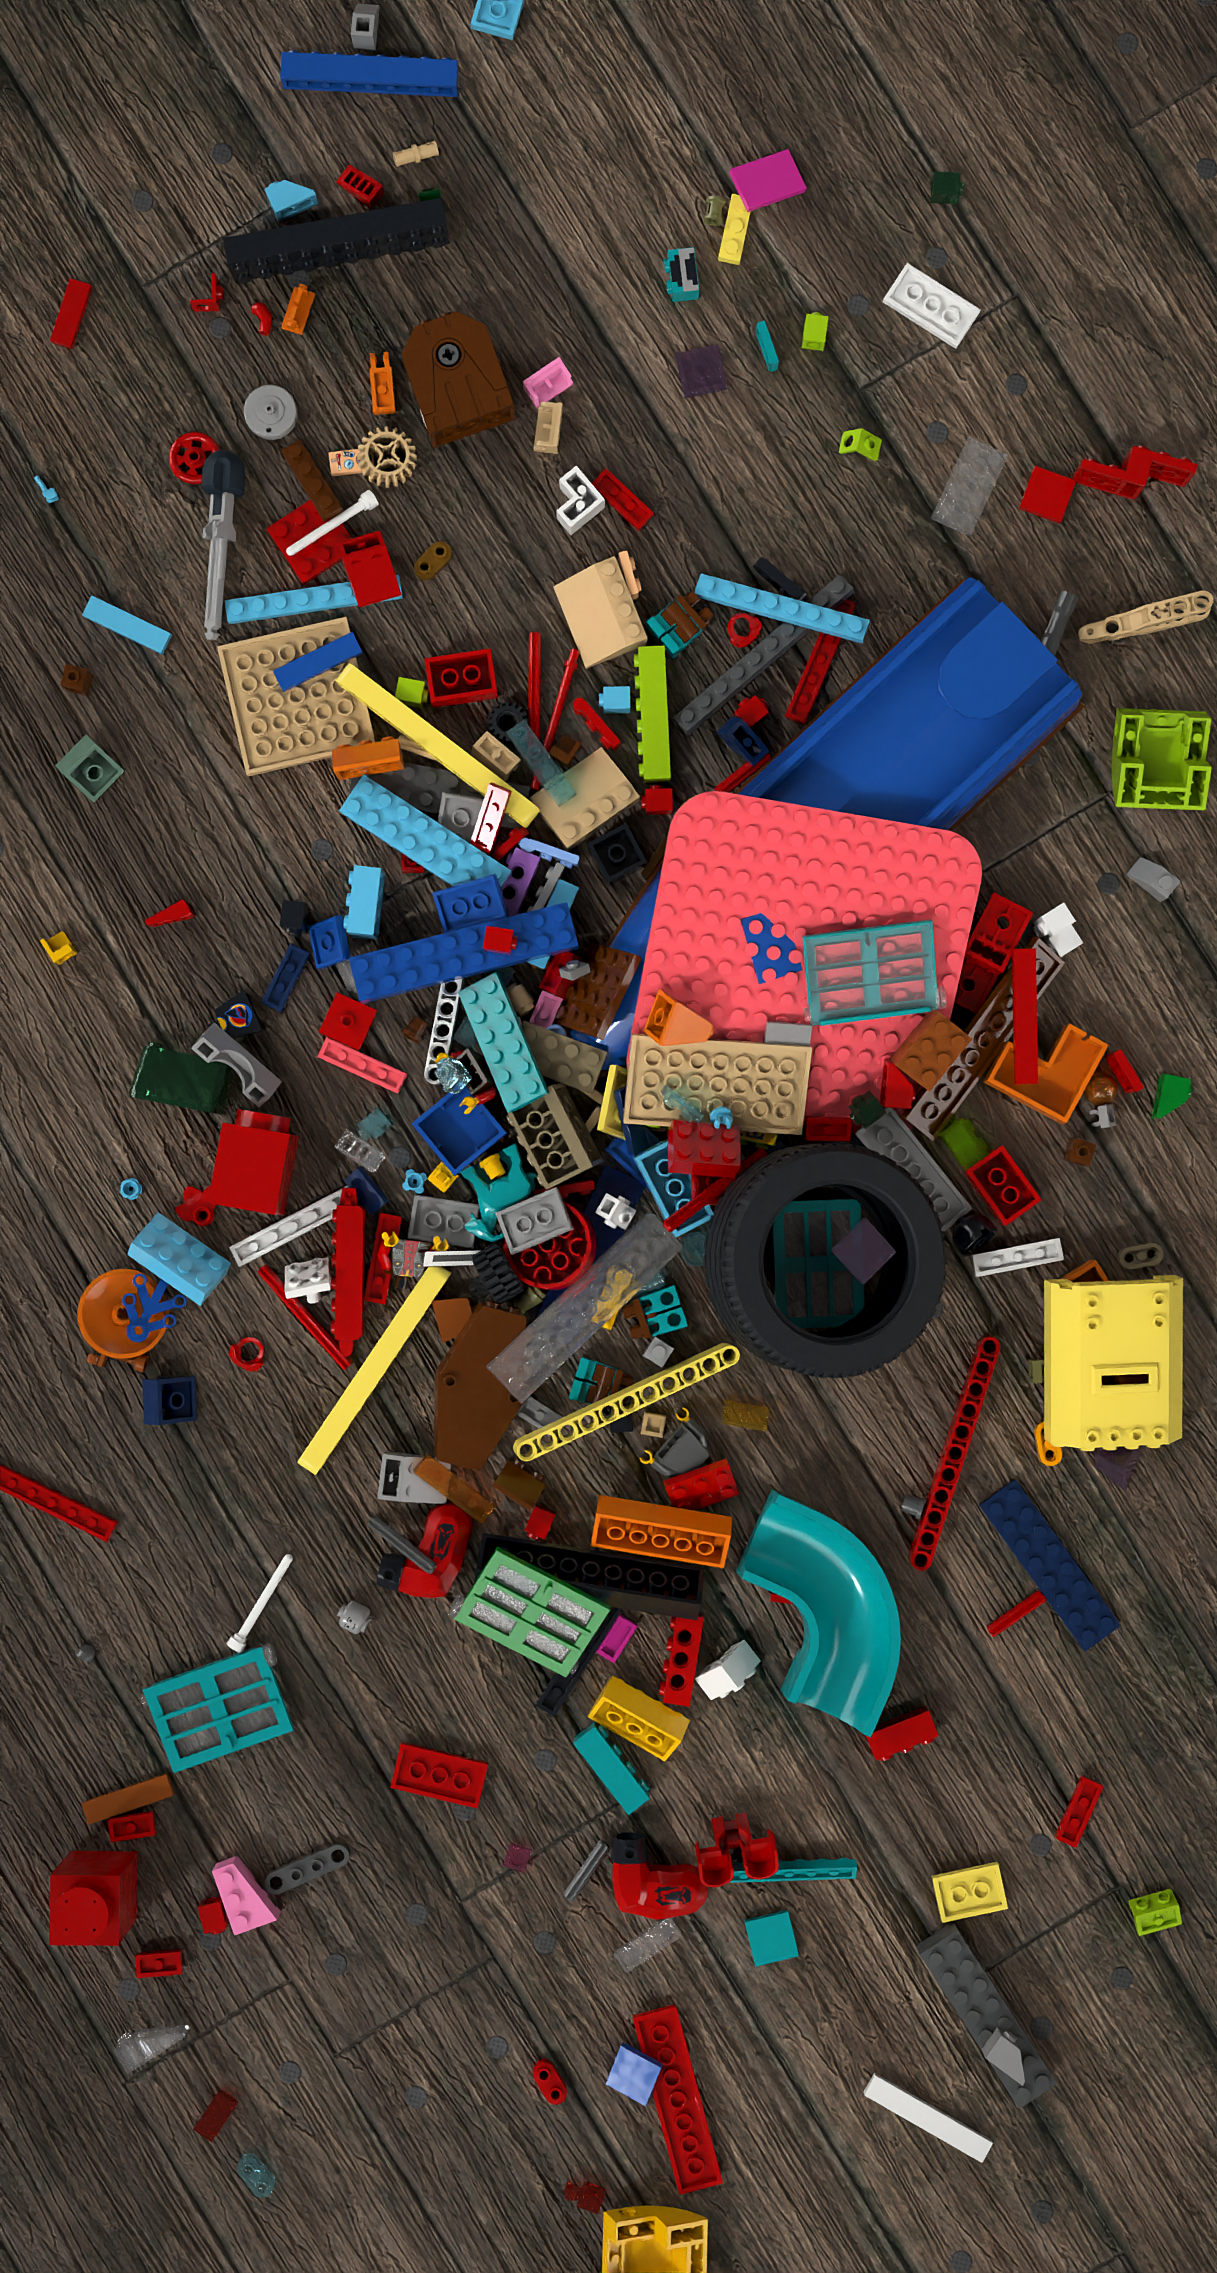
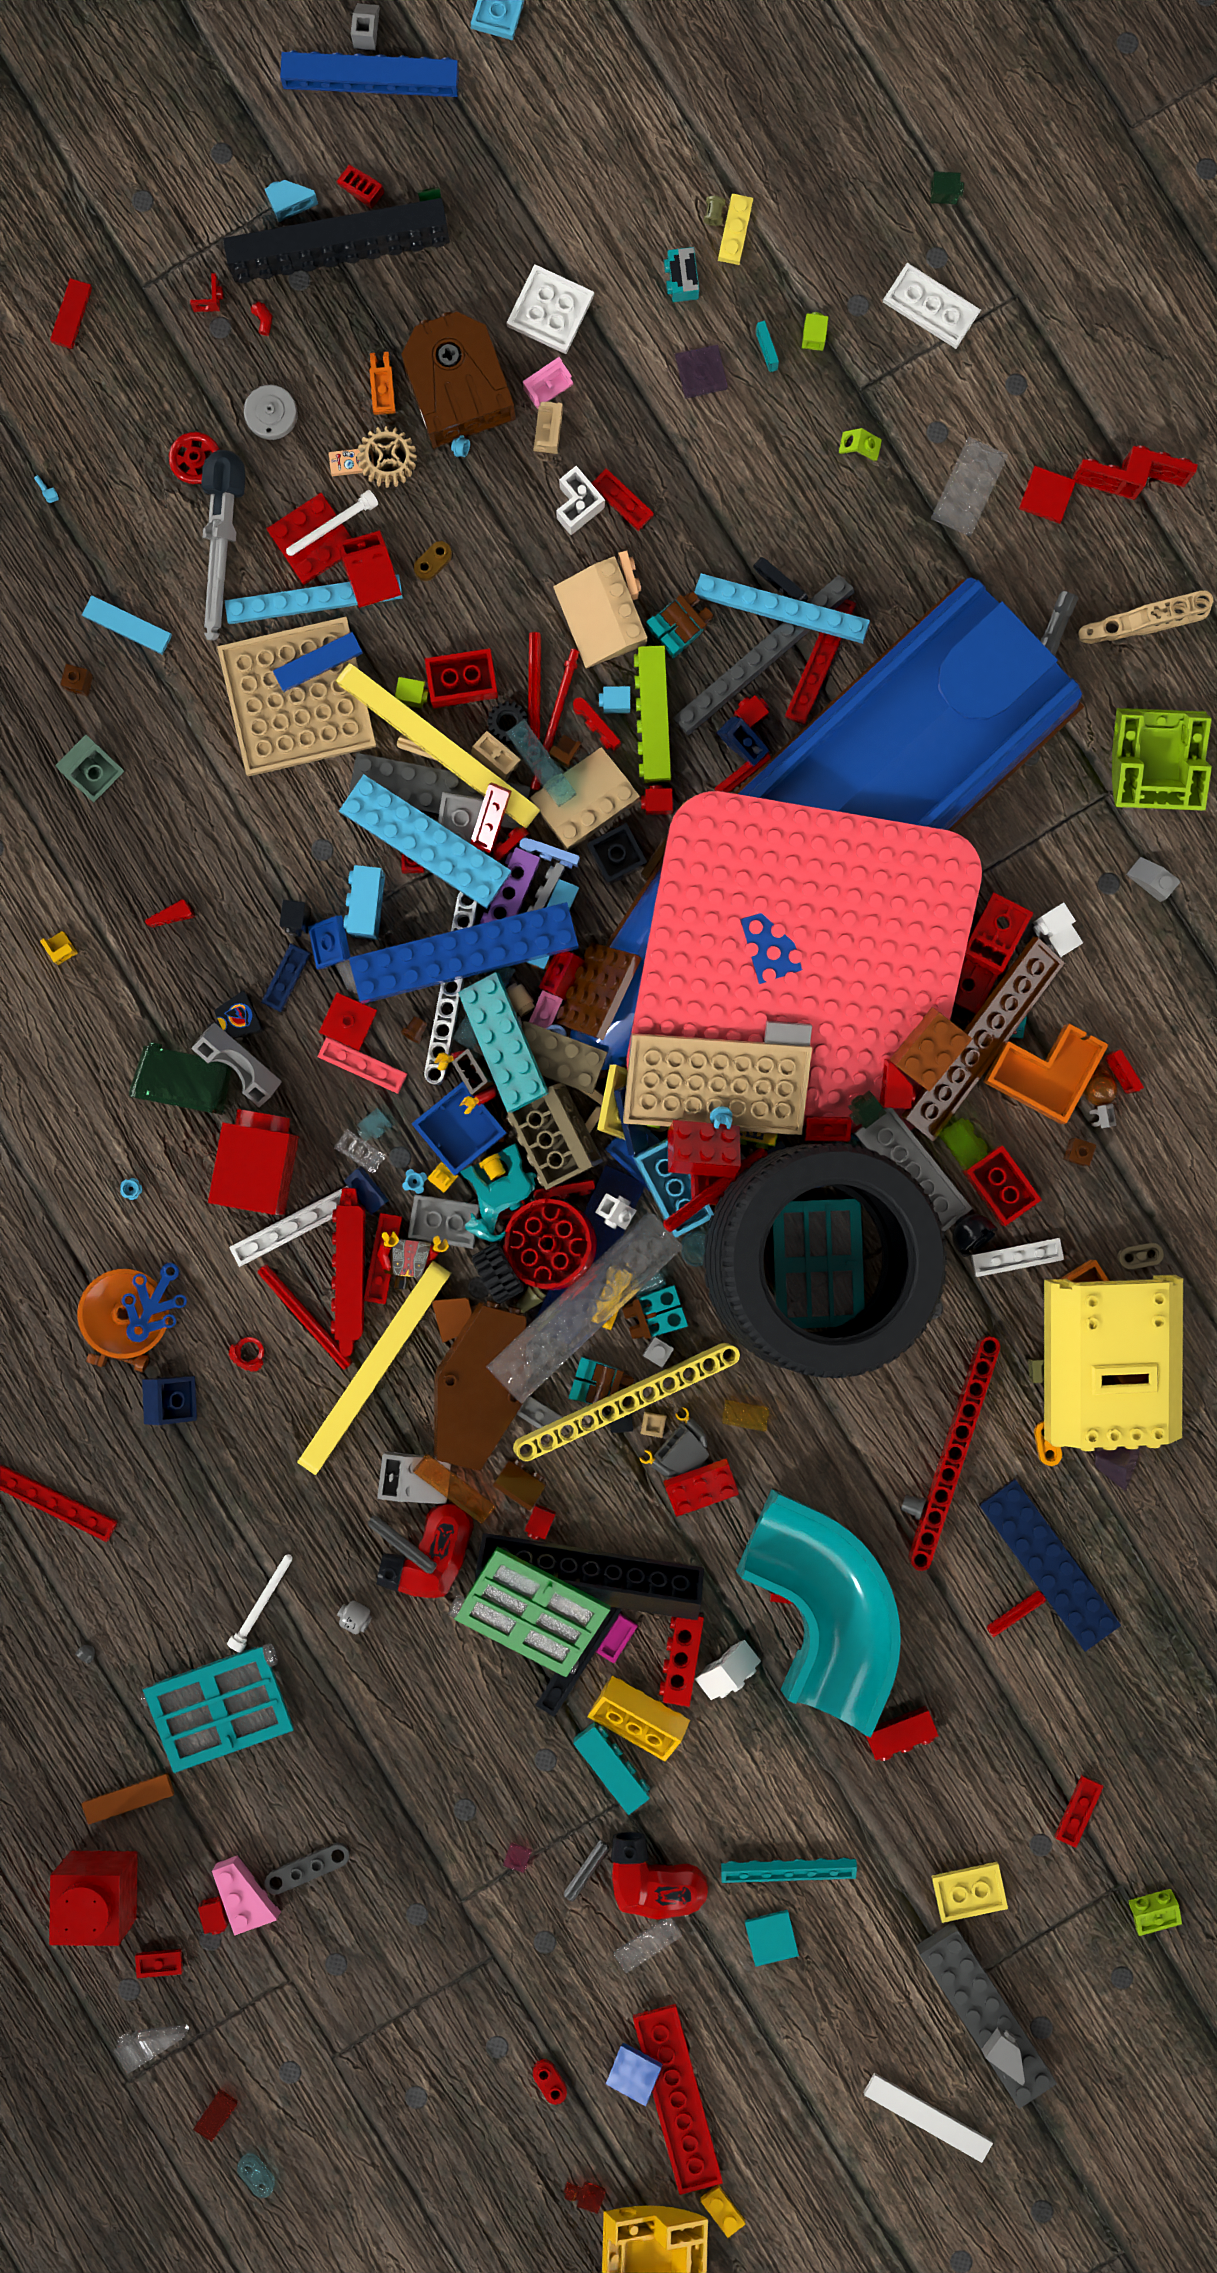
red plate [107,1811,157,1842] -> none
medium azure brick [127,1212,231,1306] -> none
red plate [175,1186,216,1226] -> none
orange hinge [281,284,315,335] -> none
reddish brown plate [281,440,343,522] -> none
white plate [284,1257,331,1303] -> none
orange slope [332,737,405,780] -> none
red plate [390,1742,488,1809] -> none
tan pin [393,141,439,167] -> none
white sticker [423,1250,481,1266] -> none
blue tile [432,874,509,933] -> none
clear light blue brick [434,1057,472,1094] -> none
red brick [483,926,518,955] -> none
light grey tile [496,1187,574,1255] -> none
light grey plate [559,960,591,981] -> none
orange brick [591,1495,732,1568] -> none
orange slope [643,989,714,1046] -> none
clear light blue plate [660,1085,704,1123] -> none
red piece [695,1813,779,1887] -> none
red piece [727,613,762,648] -> none
dark pink tile [729,149,807,212] -> none
clear door [802,919,947,1026] -> none
clear purple tile [831,1218,896,1284] -> none
red tile [1012,948,1038,1084] -> none
green slope [1151,1074,1193,1119] -> none
none -> medium azure plate [451,435,470,457]
none -> white plate [506,264,594,354]
none -> yellow plate [700,2185,746,2238]

